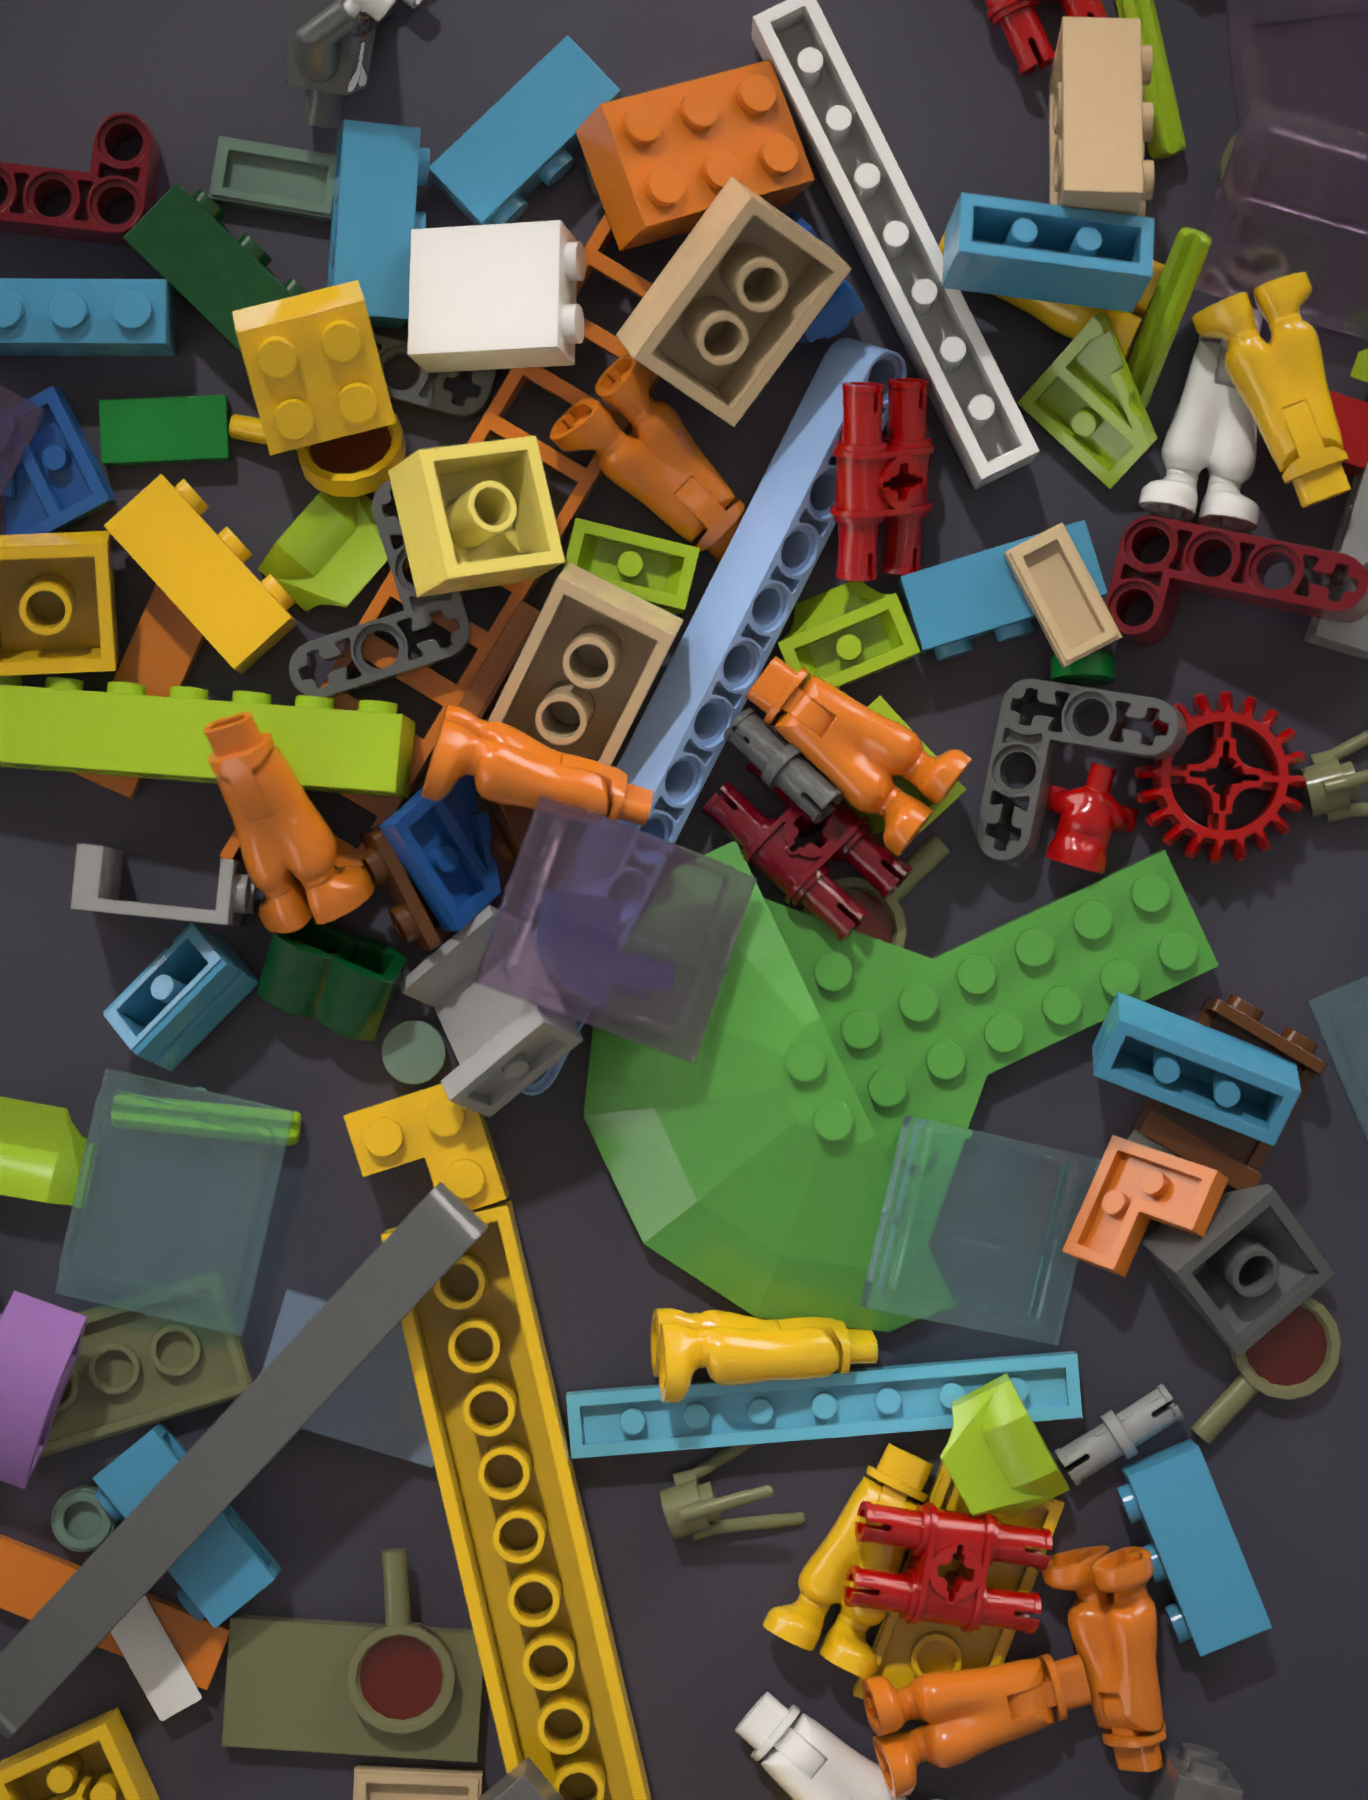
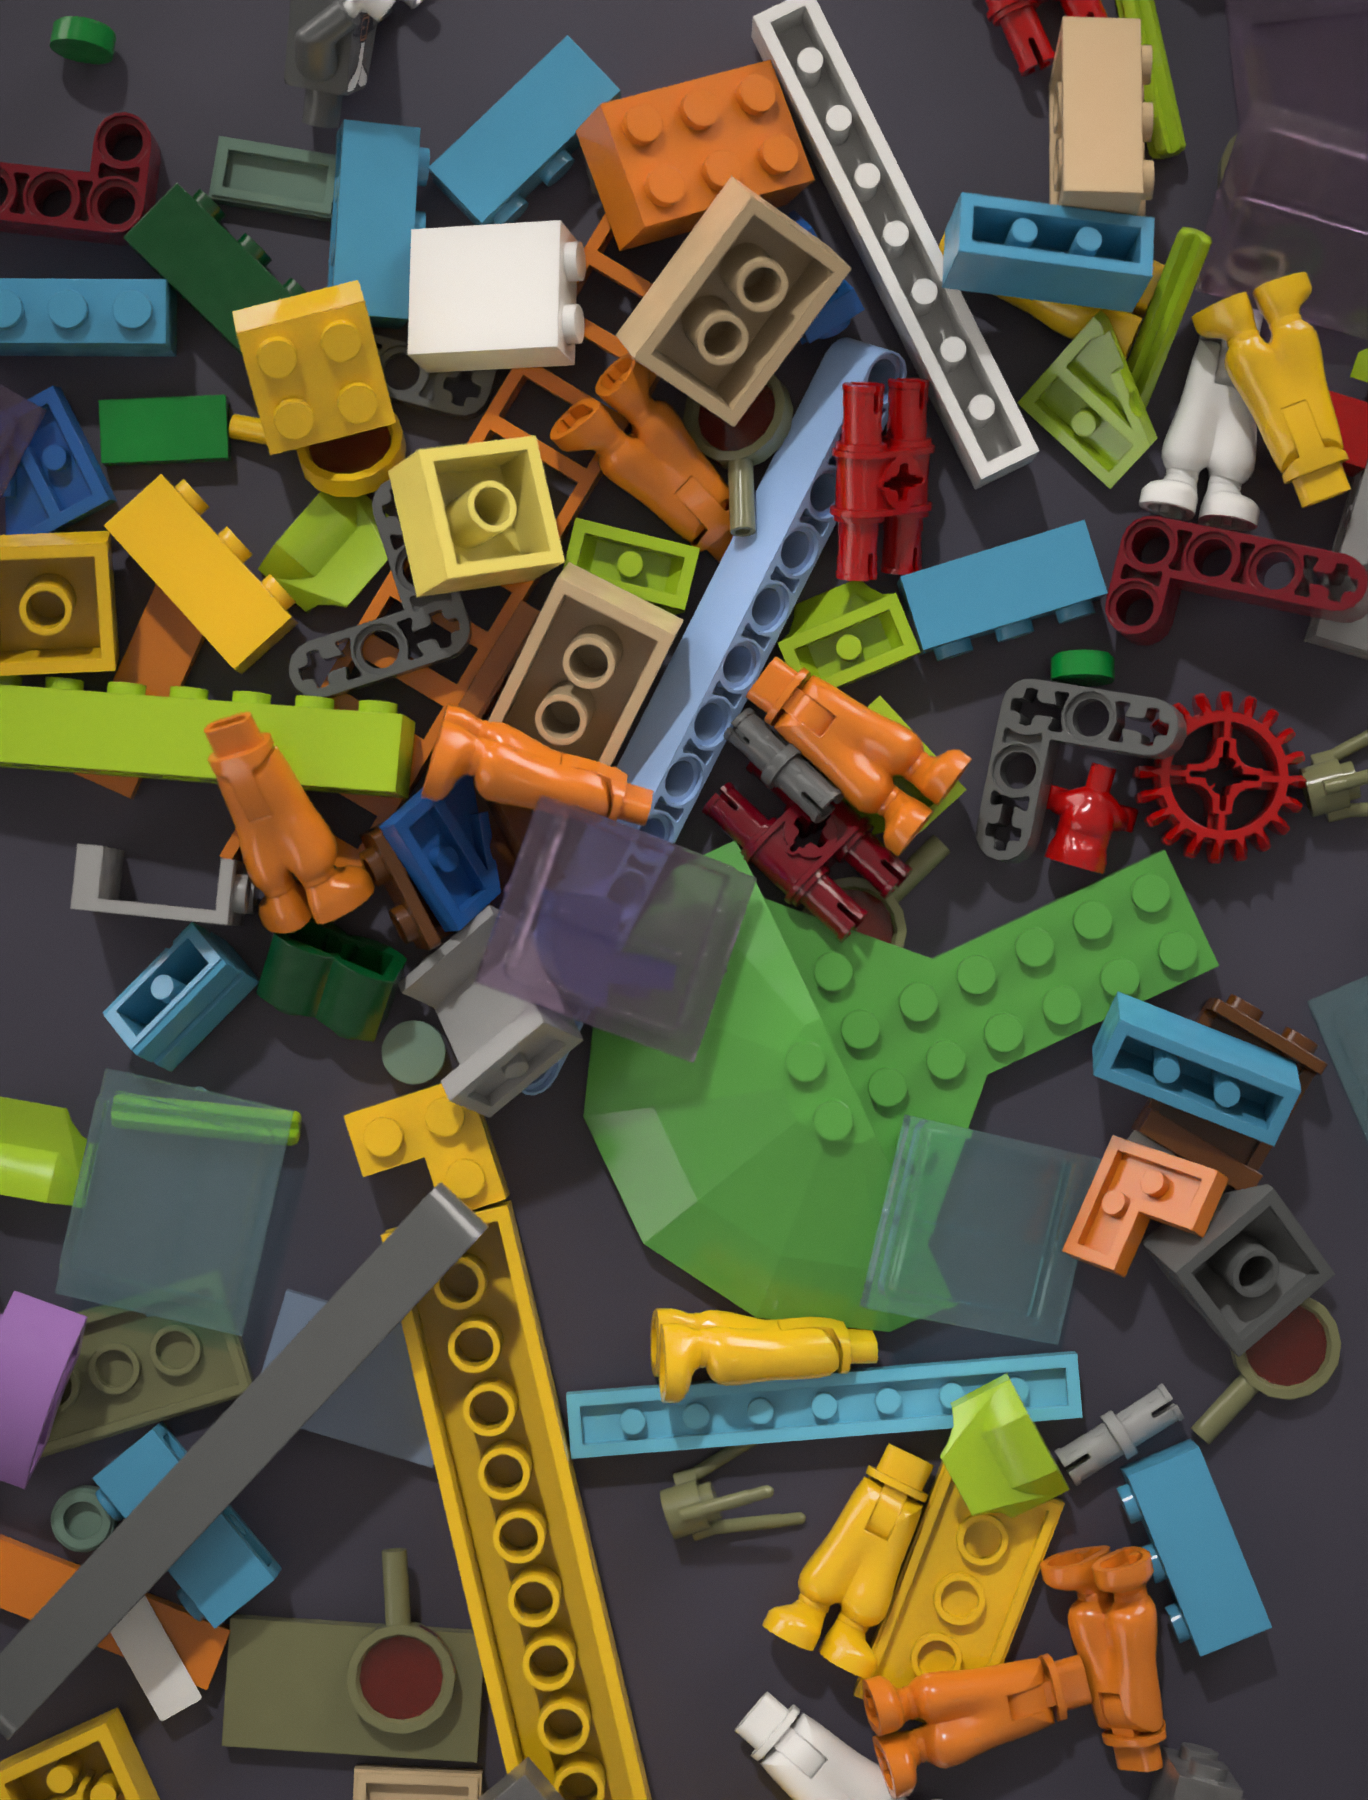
red pin [844,1501,1053,1634] -> none
tan tile [1003,522,1122,668] -> none
none -> green tile [49,16,117,64]
none -> olive piece [683,374,794,537]

